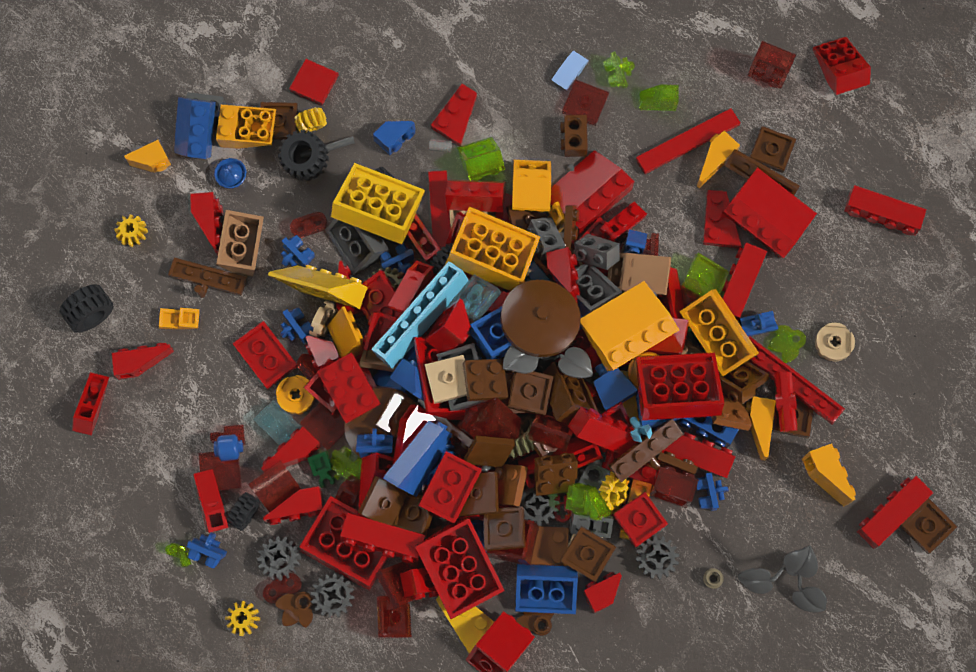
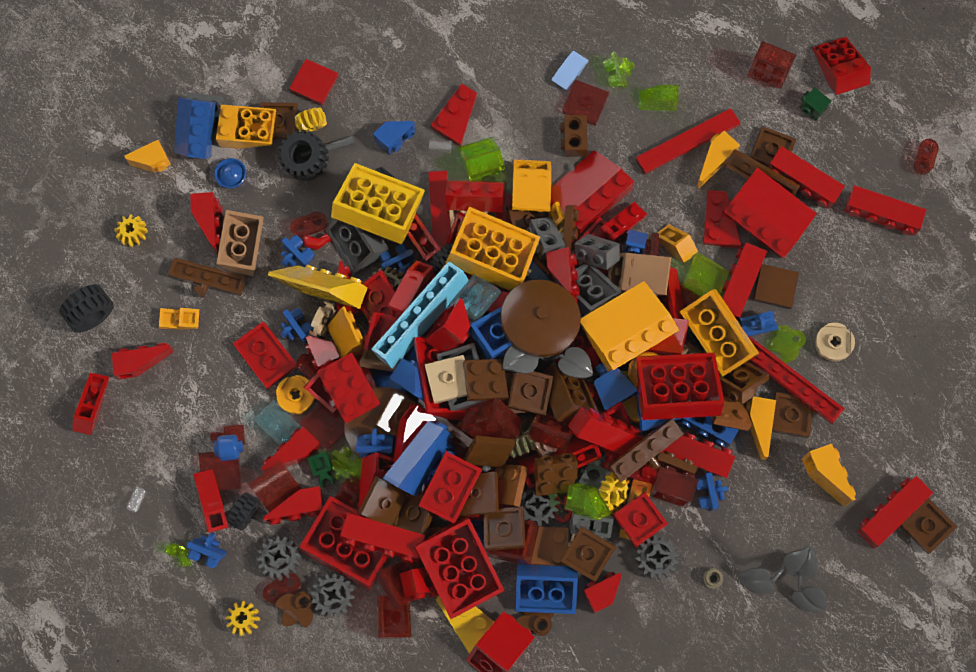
medium azure bar [630,417,652,442] -> none
red piece [775,372,798,432] -> none
none -> clear pin [125,486,147,513]
none -> red arm [302,233,331,250]
none -> light orange slope [655,224,698,263]
none -> reddish brown tile [754,264,799,309]
none -> red brick [767,146,845,209]
none -> dark green brick [800,87,832,121]
none -> clear red plate [913,139,939,175]

